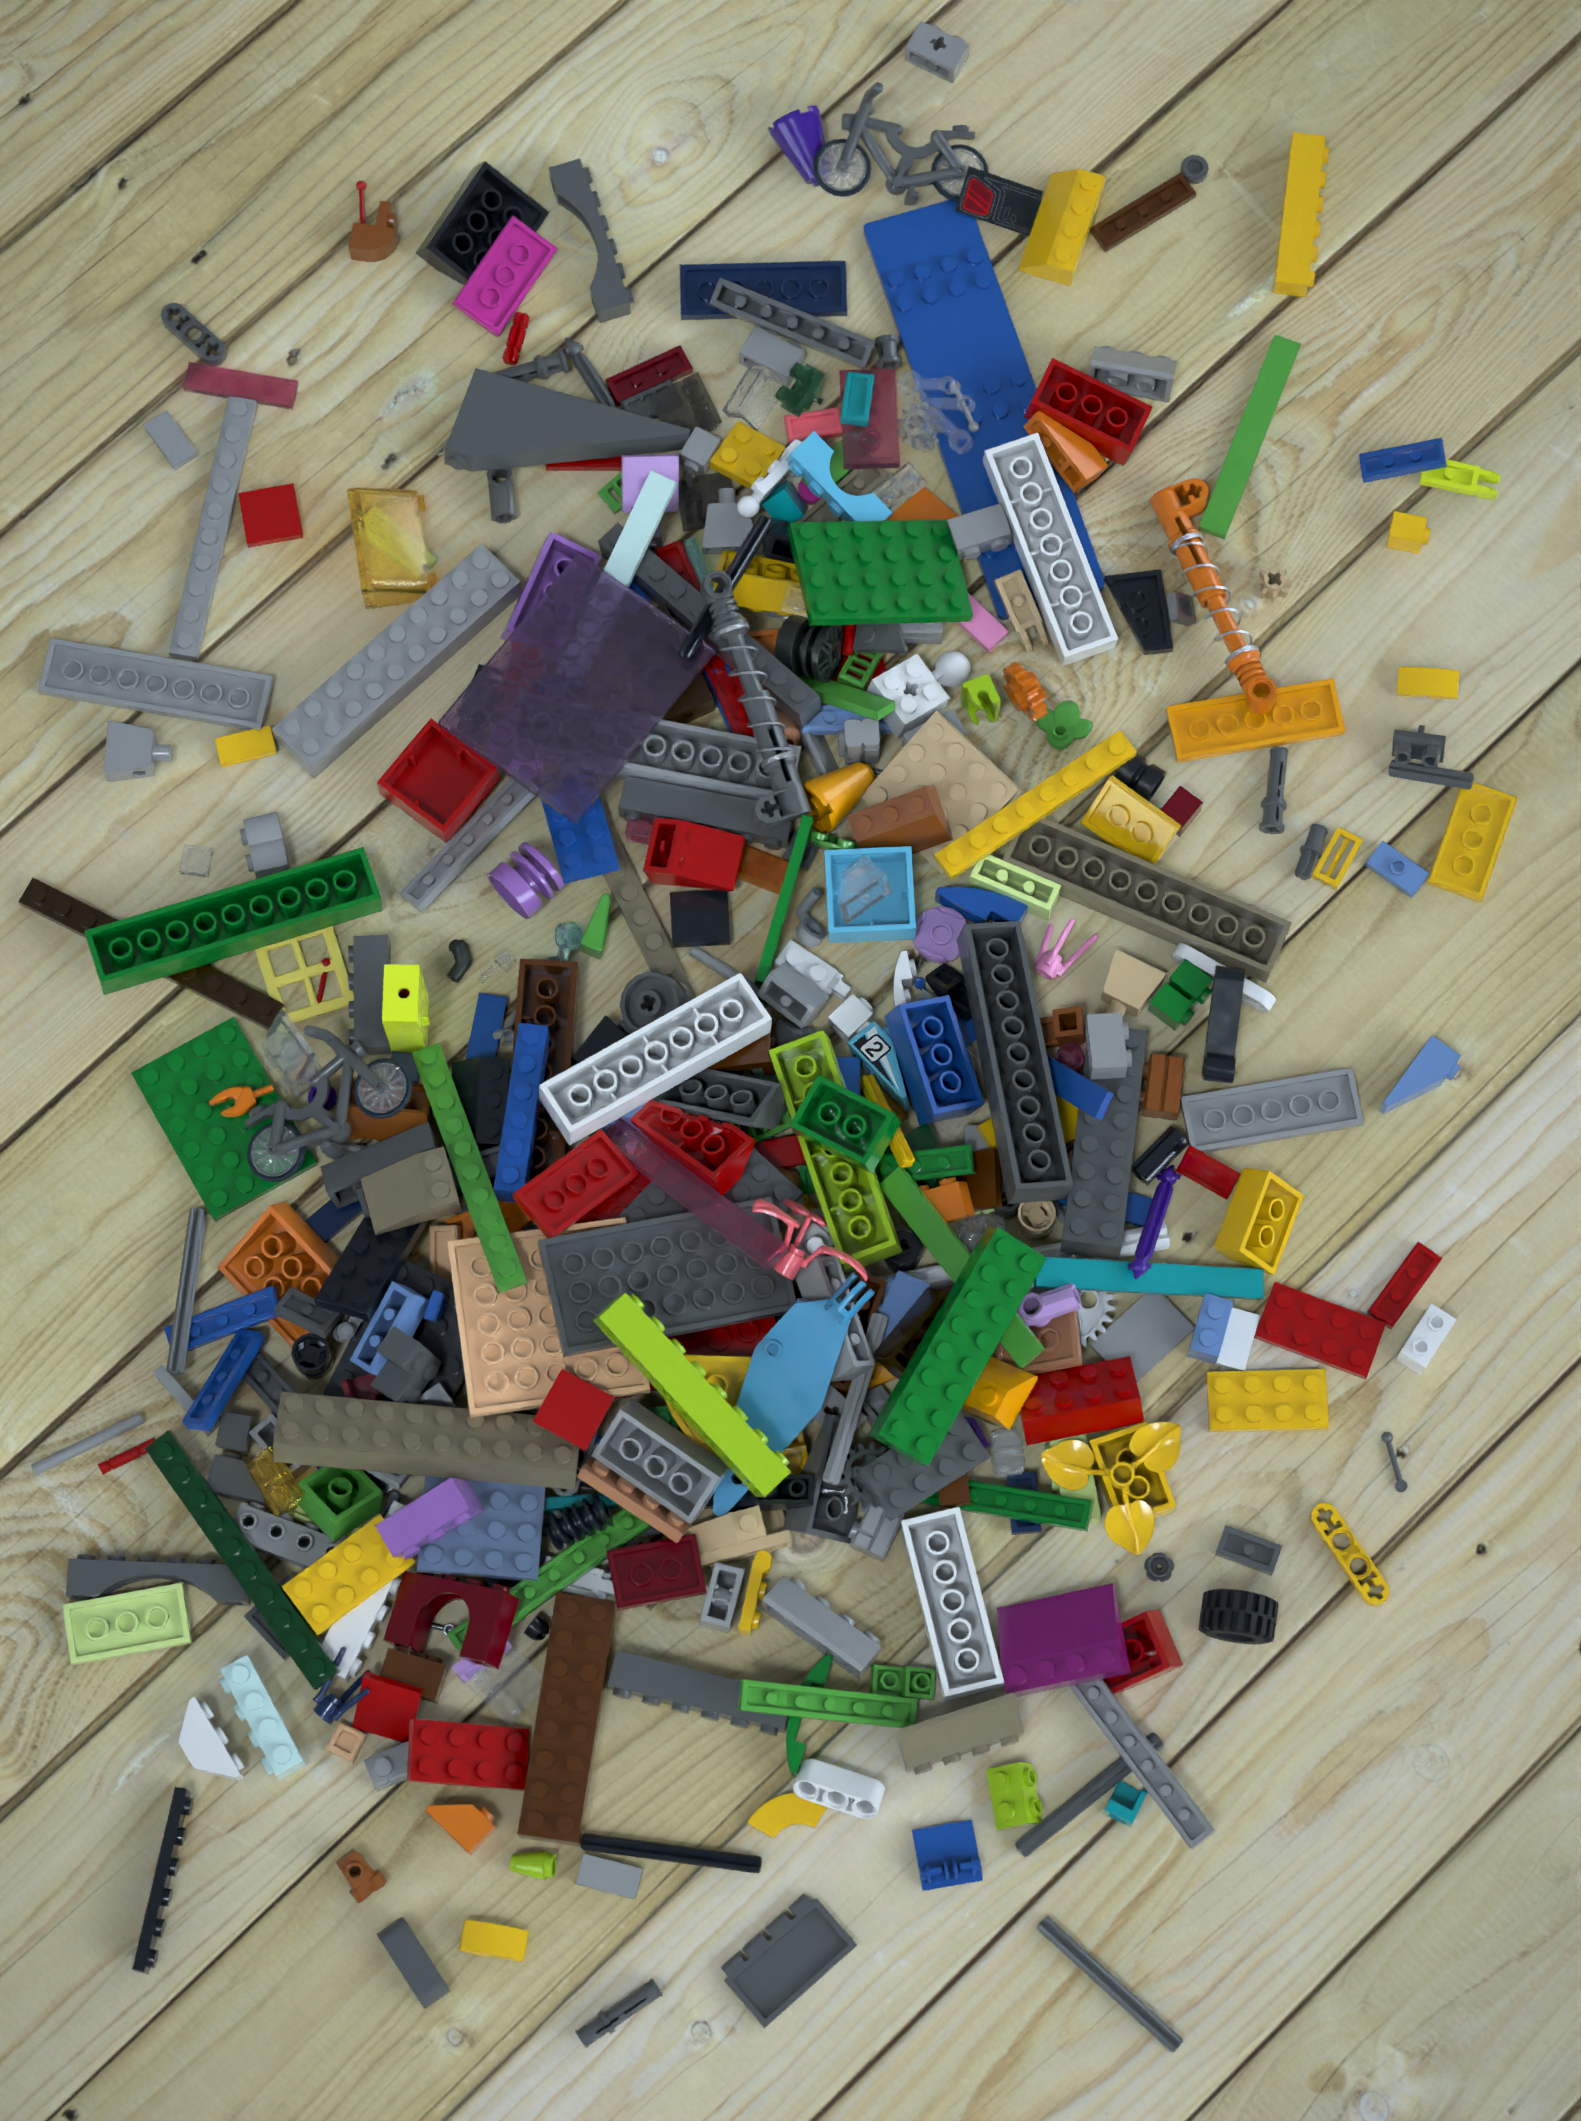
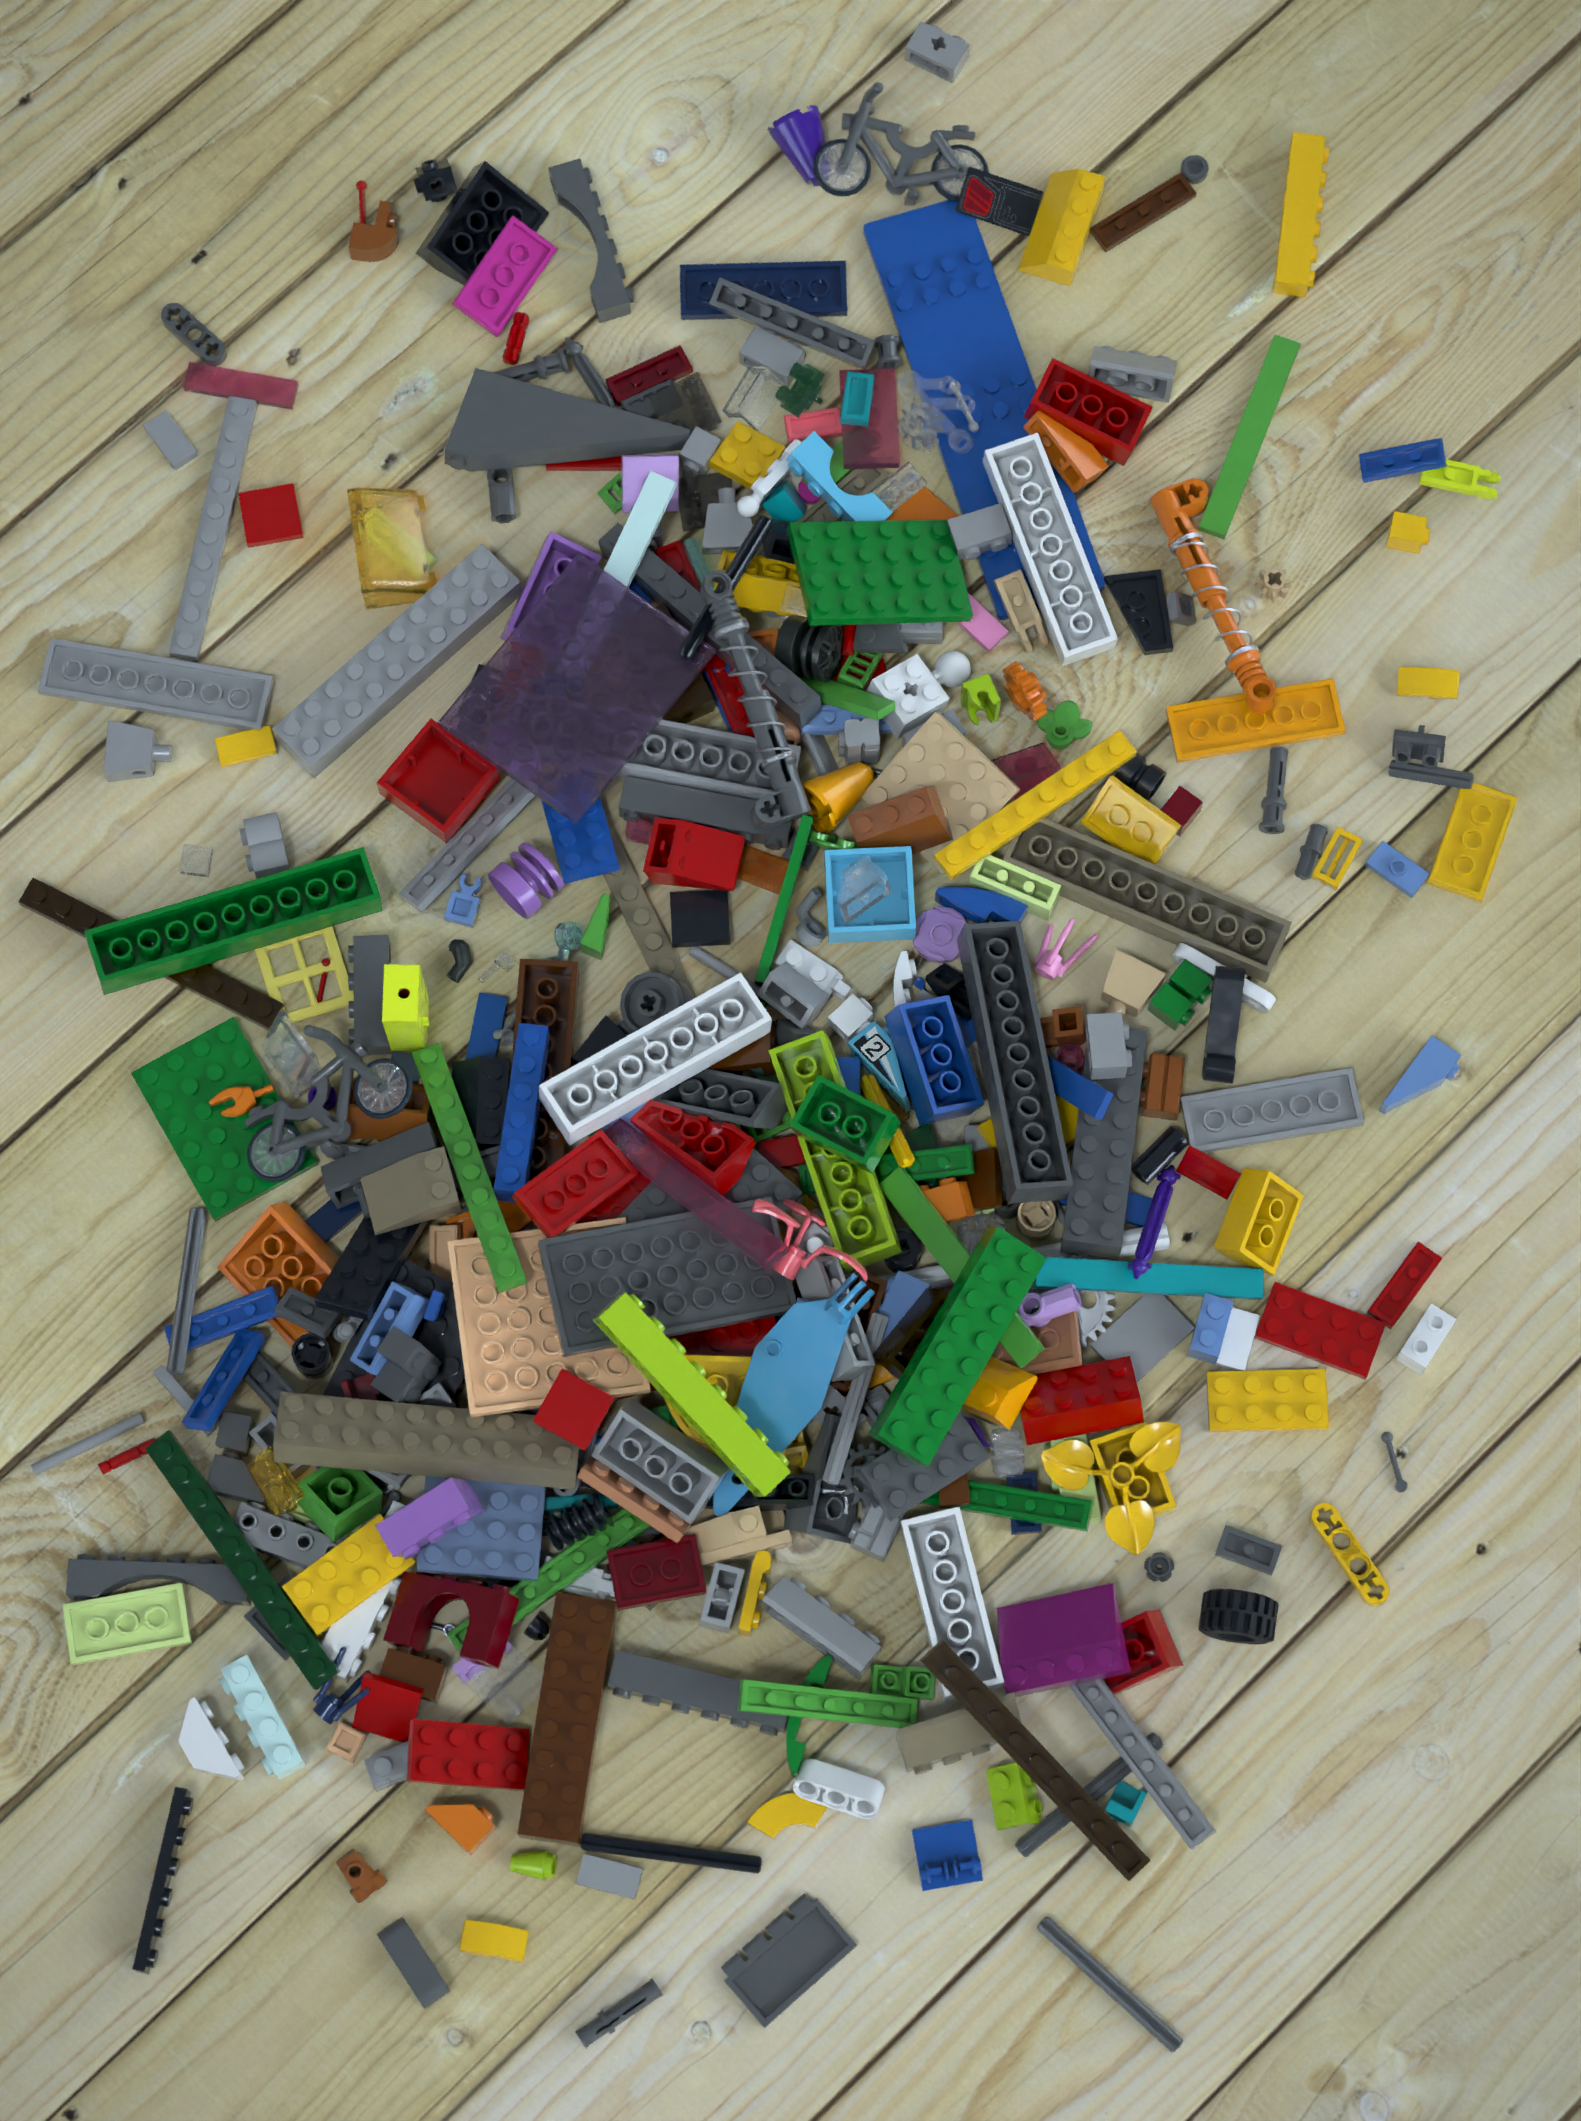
none -> black brick [413,159,458,202]
none -> medium blue plate [444,874,482,928]
none -> dark brown plate [920,1639,1151,1881]
none -> clear pink slope [990,742,1061,804]

